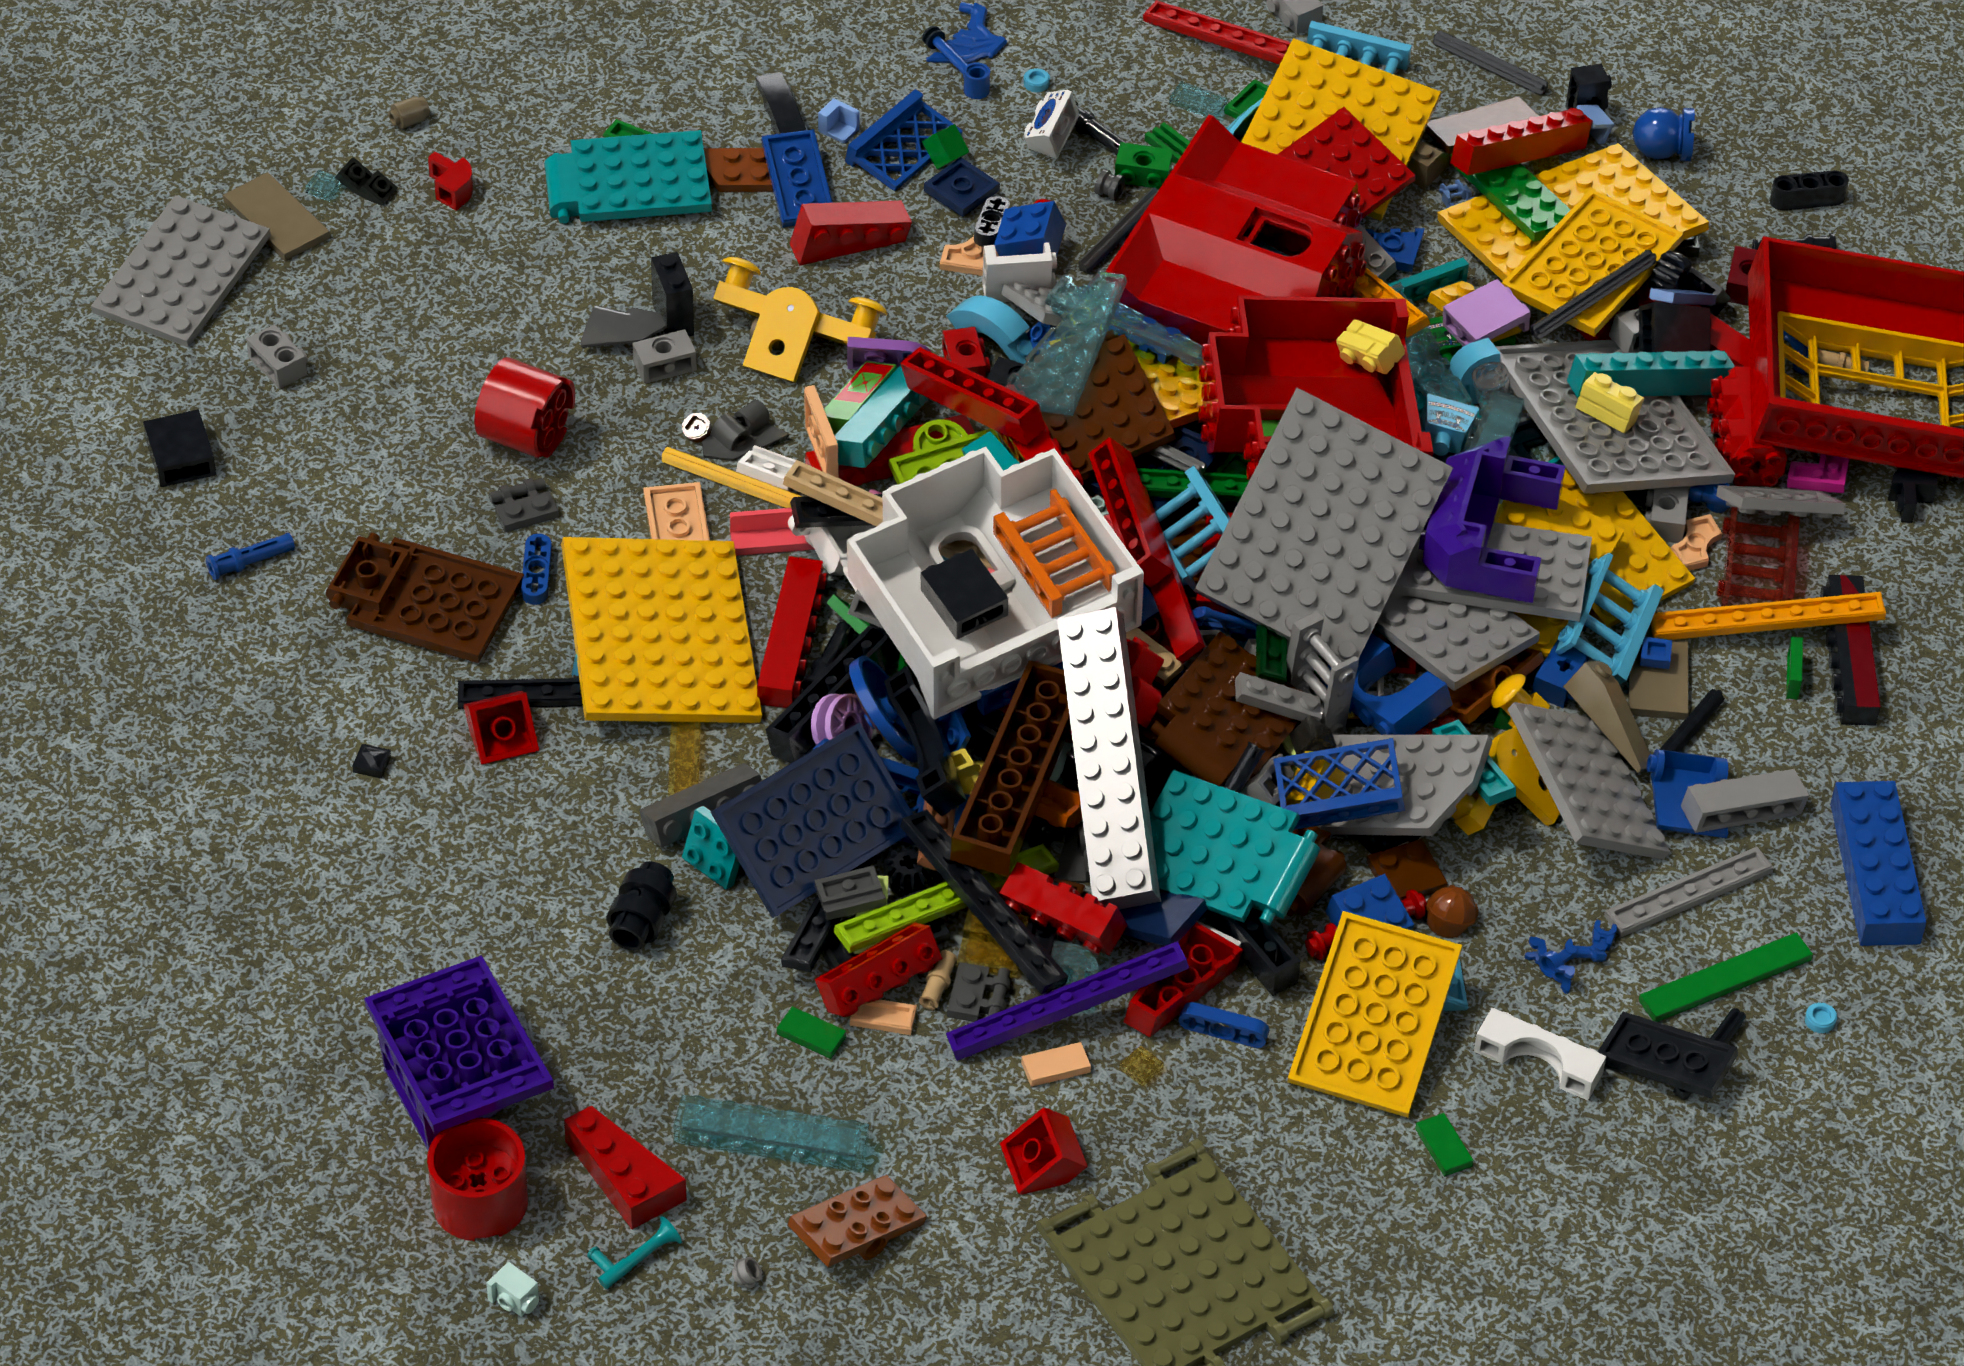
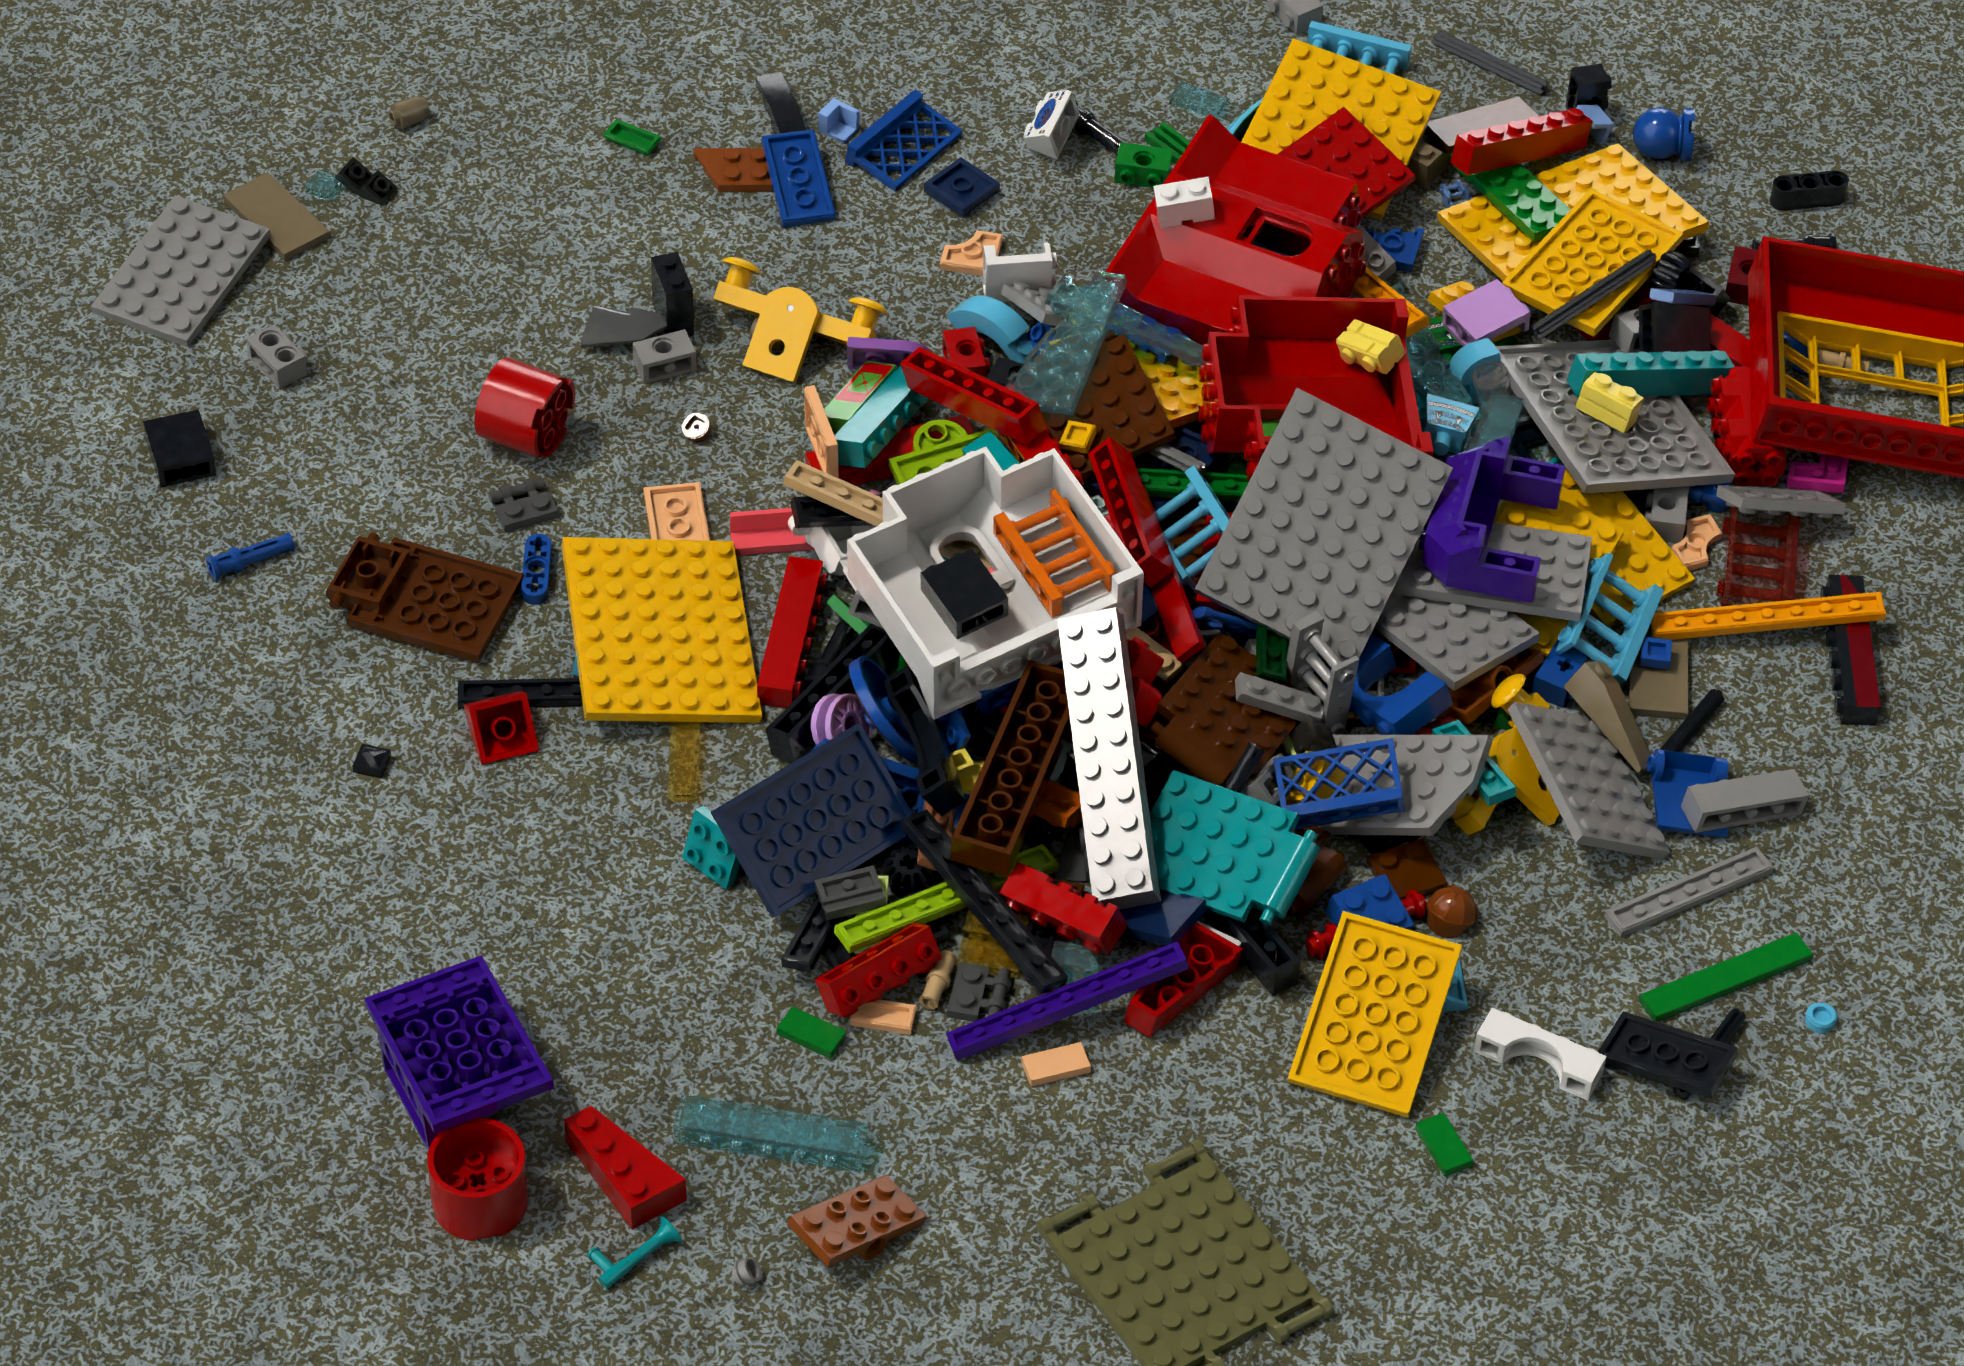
red brick [428,152,473,211] -> none
light aqua brick [486,1262,539,1317] -> none
teal plate [544,130,712,224] -> none
black piece [606,861,677,951] -> none
dark grey brick [639,763,762,847] -> none
yellow axle [662,447,803,508] -> none
dark grey panel [702,399,789,461] -> none
white plate [736,445,796,490] -> none
red wedge [789,200,912,266] -> none
blue piece [922,26,990,99] -> none
green panel [922,124,969,169] -> none
blue animal [926,1,1007,64] -> none
black beam [974,196,1010,247] -> none
blue brick [994,199,1066,257] -> none
red slope [999,1107,1088,1195] -> none
medium azure tile [1023,68,1050,92] -> none
dark grey axle [1078,188,1159,273] -> none
dark grey wheel [1094,169,1126,201] -> none
clear yellow tile [1119,1045,1164,1087] -> none
red tile [1143,0,1291,65] -> none
blue beam [1179,1002,1270,1048] -> none
green tile [1224,79,1269,119] -> none
teal plate [1388,257,1469,303] -> none
blue piece [1524,920,1617,994] -> none
green tile [1786,636,1803,700] -> none
blue brick [1830,781,1926,946] -> none
black brick [1888,467,1938,523] -> none
none -> yellow tile [1059,420,1097,454]
none -> white brick [1153,177,1215,228]

